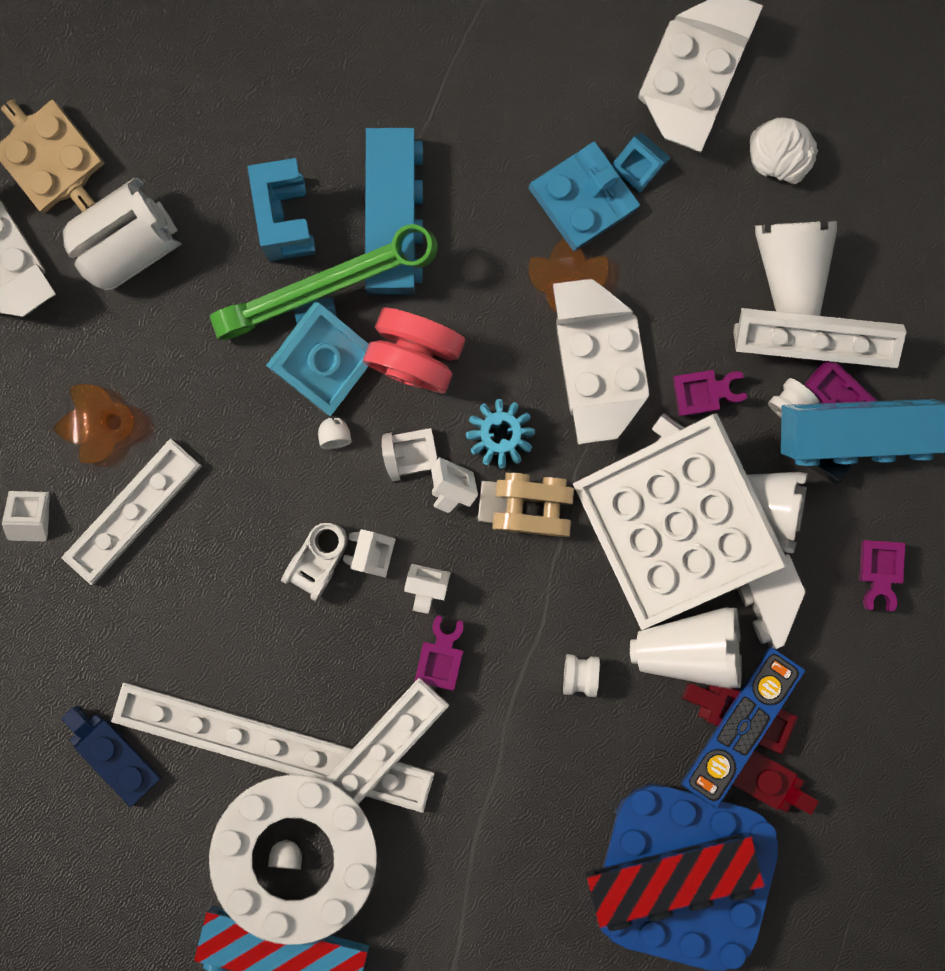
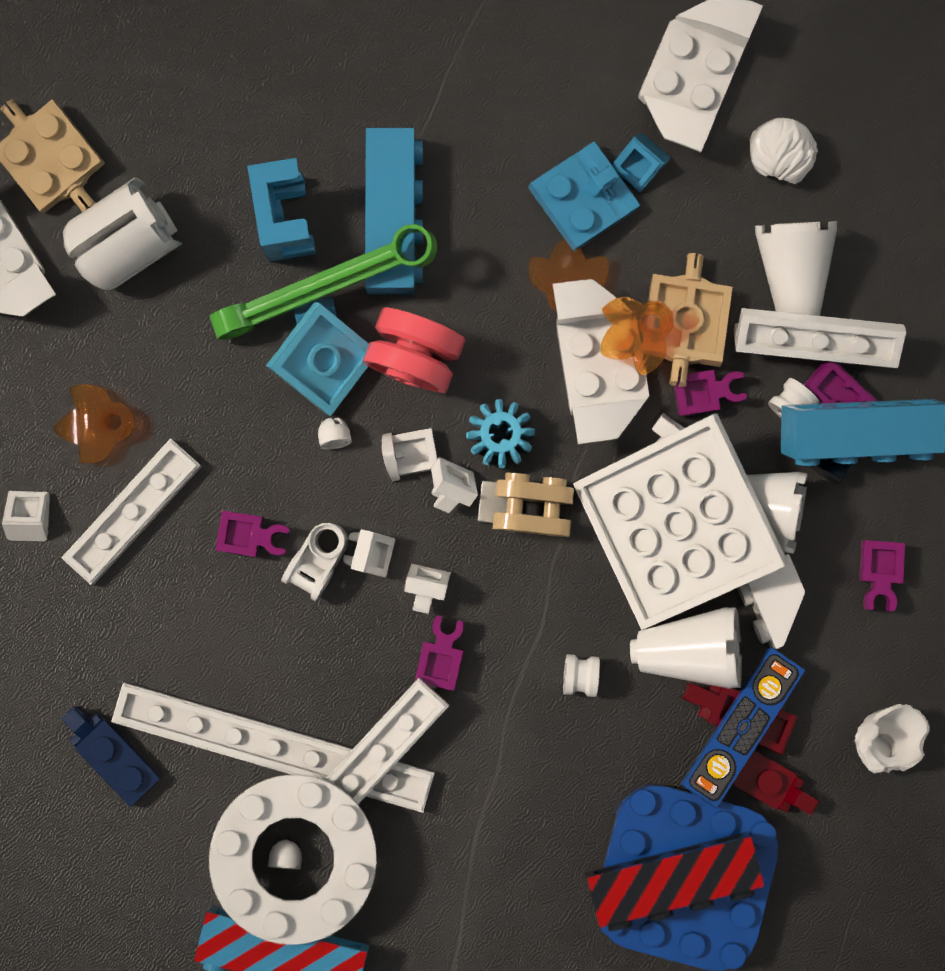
none -> magenta plate [215,510,290,557]
none -> clear orange plate [600,297,674,375]
none -> tan plate [640,253,733,387]
none -> white hair [854,704,930,773]

